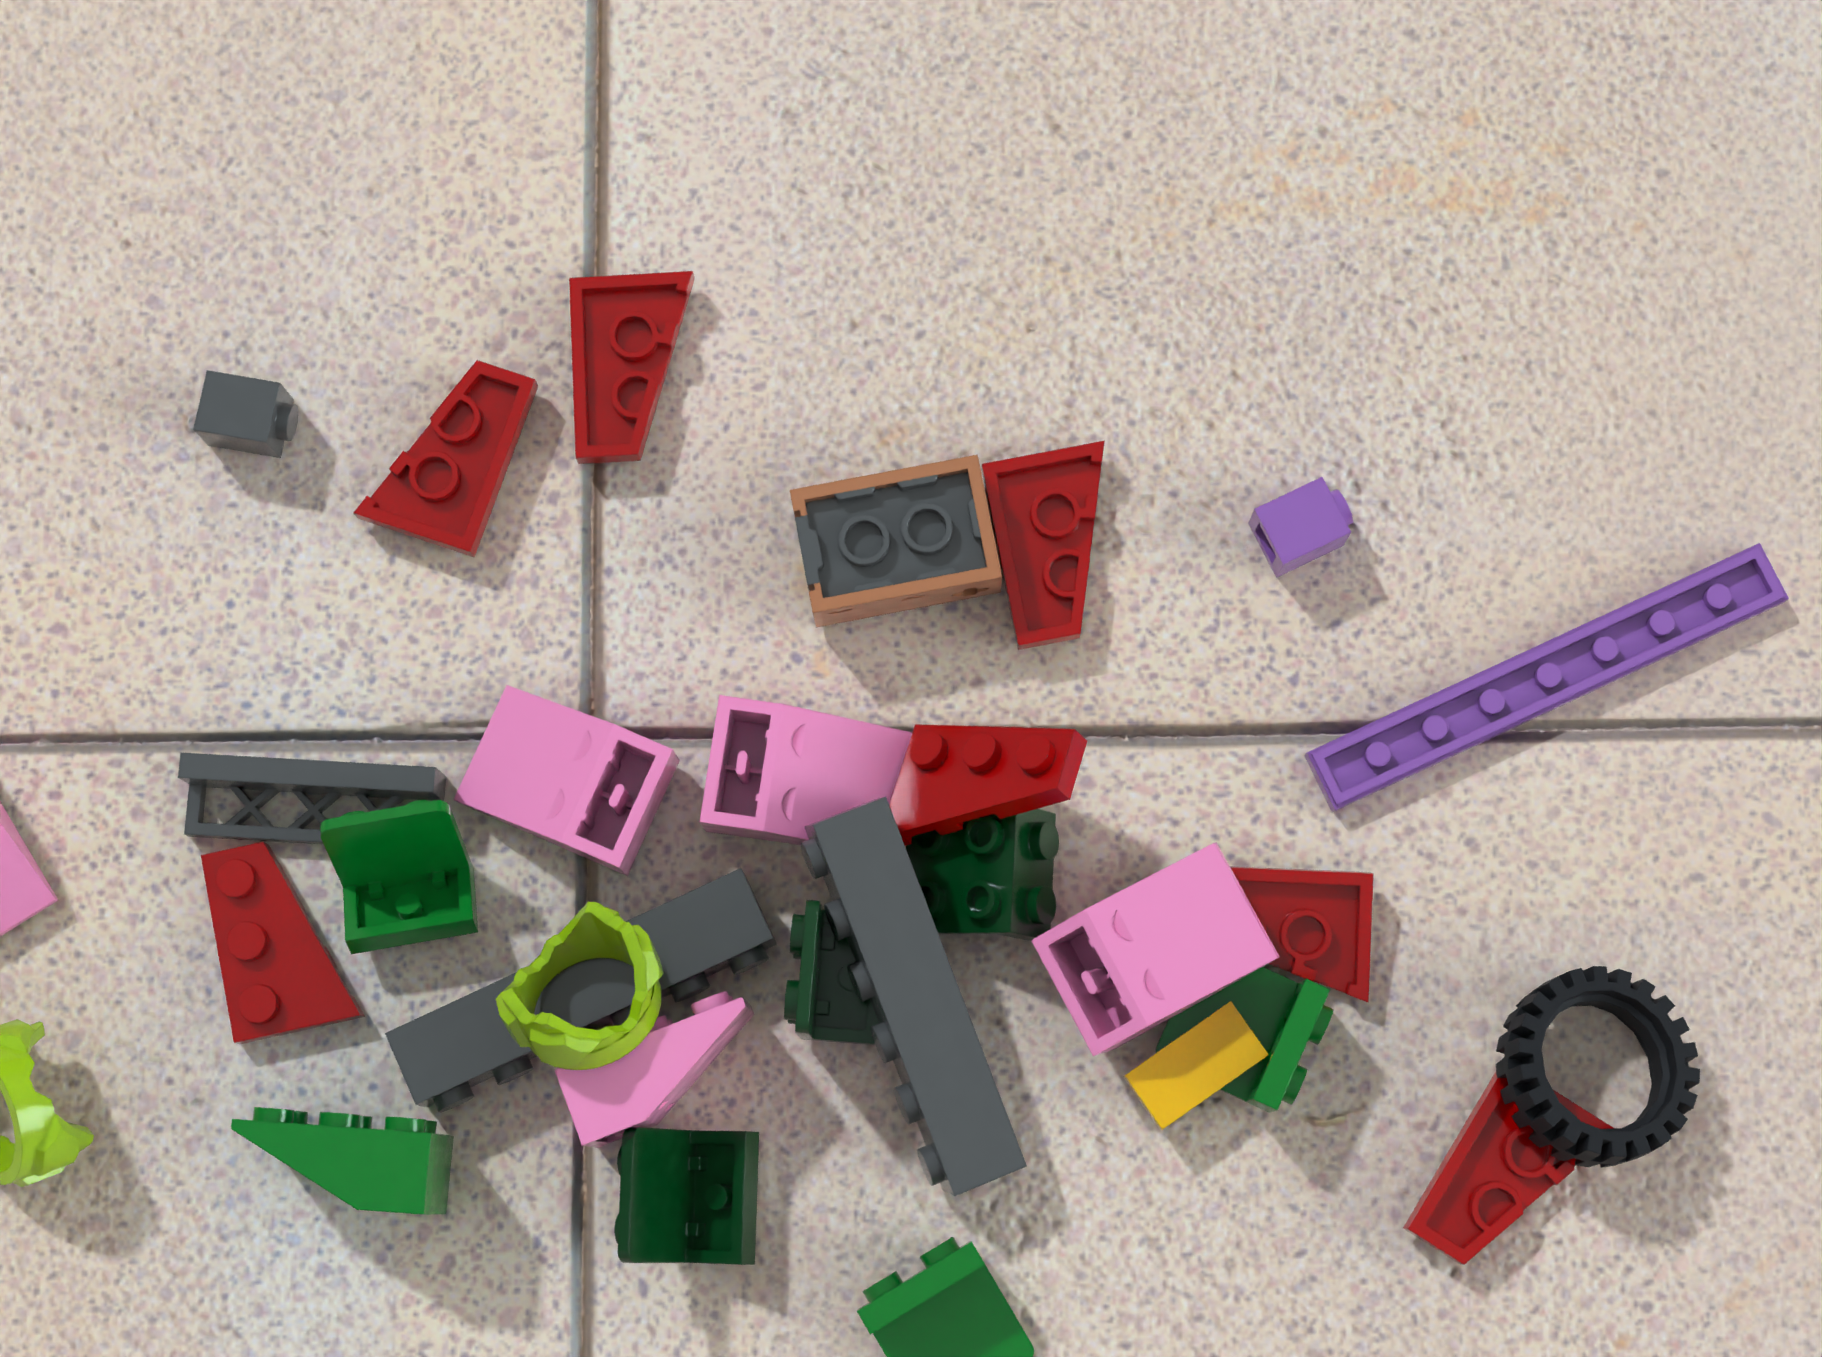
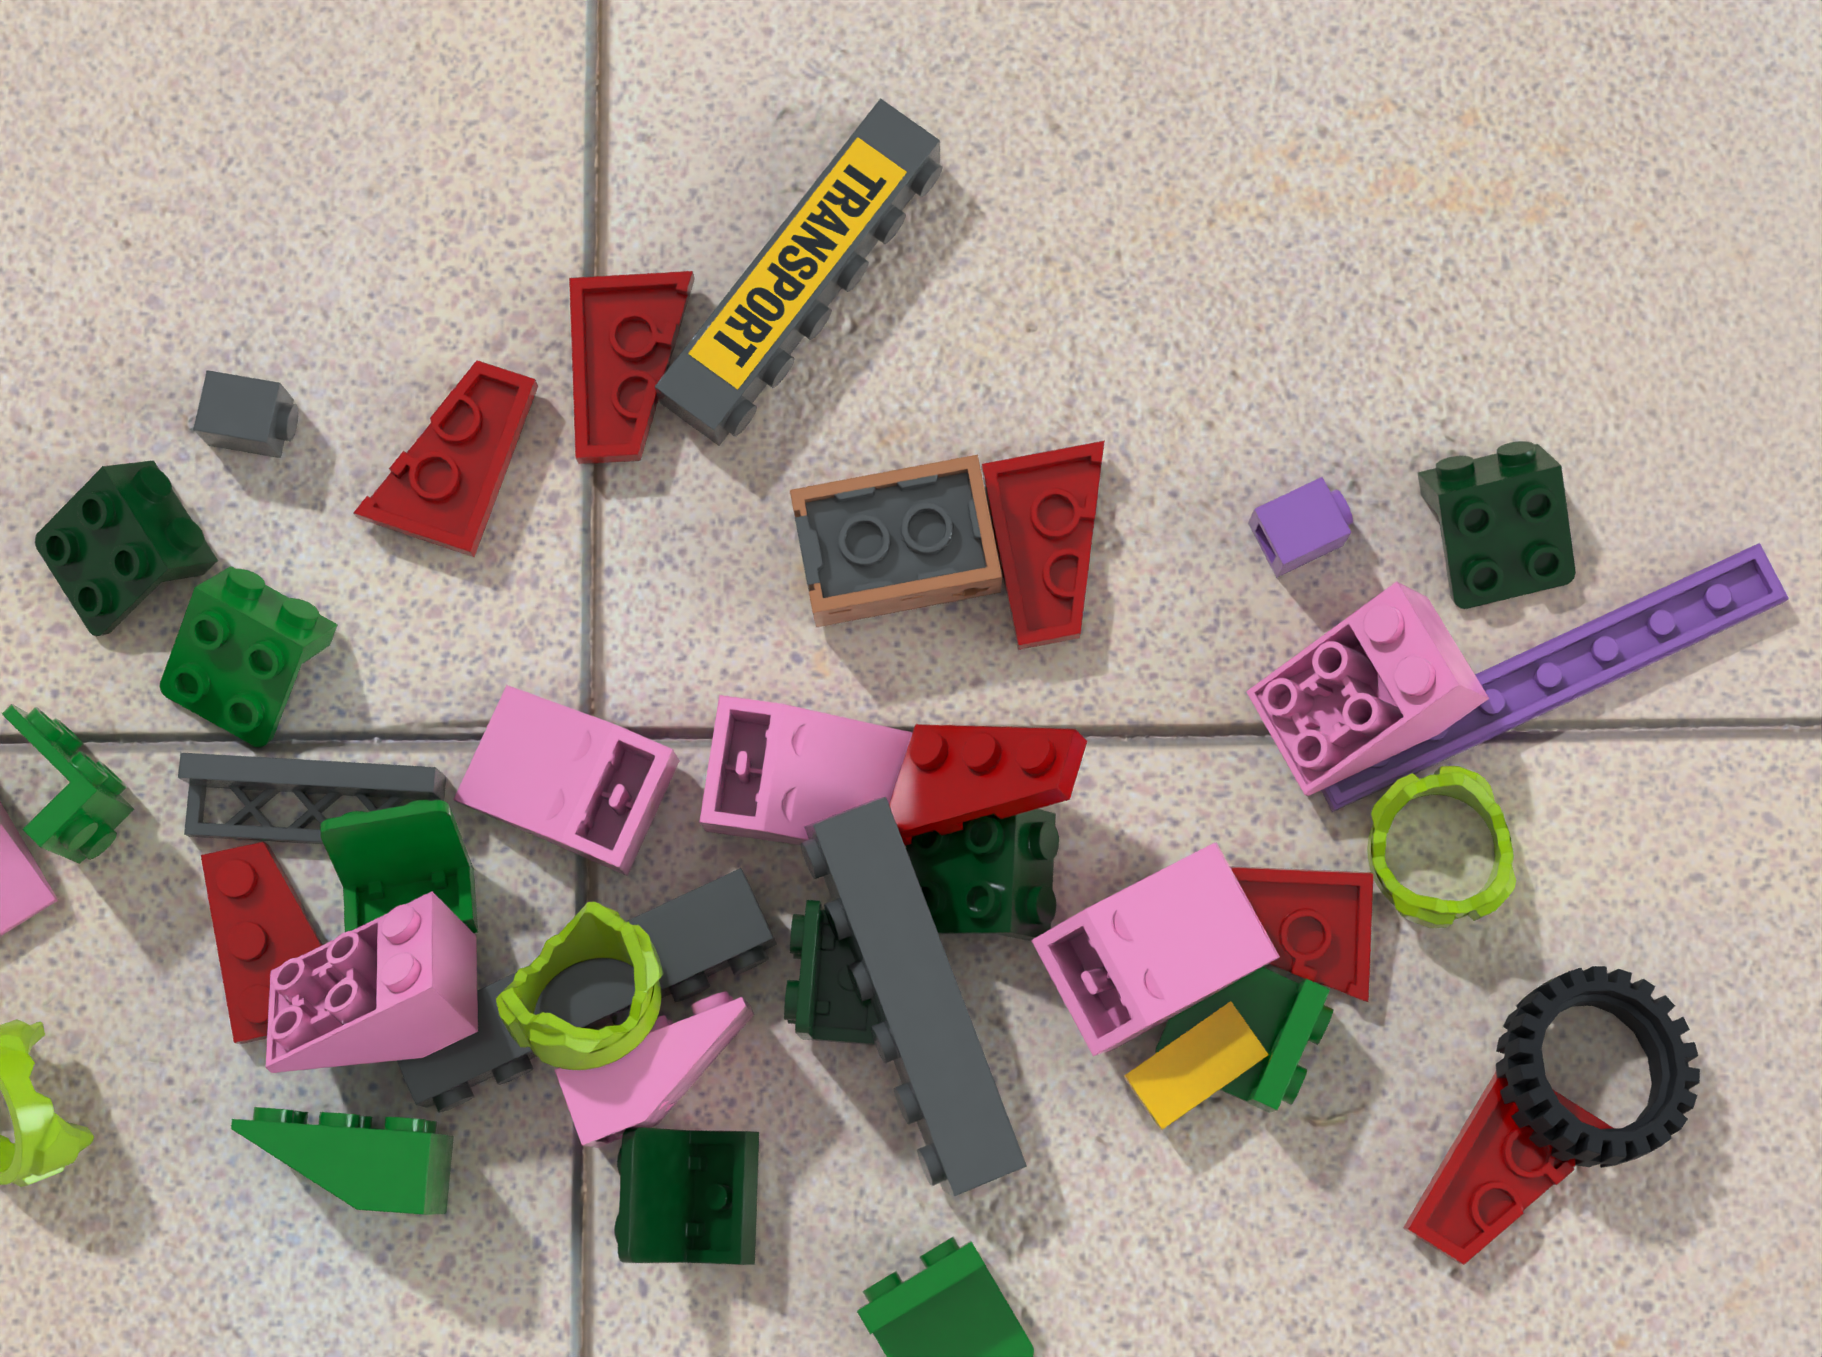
none -> green bracket [2,704,134,864]
none -> dark green bracket [35,460,218,636]
none -> green bracket [160,566,338,747]
none -> bright pink slope [265,892,478,1073]
none -> brick [655,98,943,446]
none -> bright pink slope [1246,581,1489,796]
none -> lime piece [1367,766,1516,928]
none -> dark green bracket [1417,441,1576,609]

